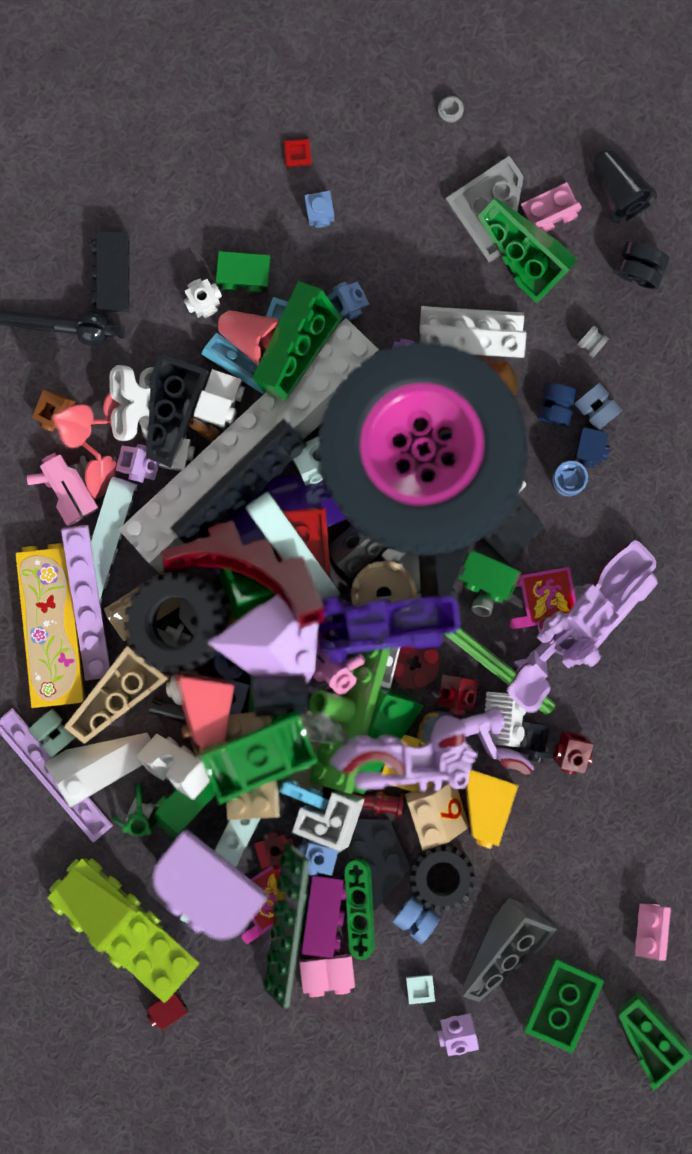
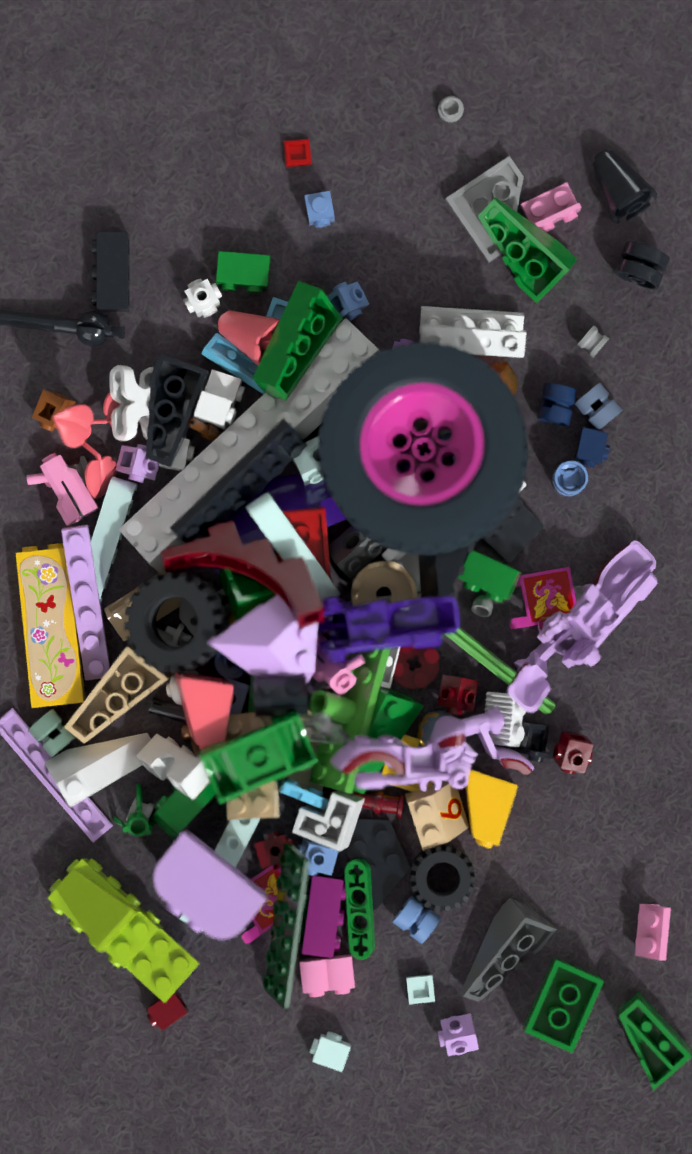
none -> light aqua brick [309,1032,351,1072]

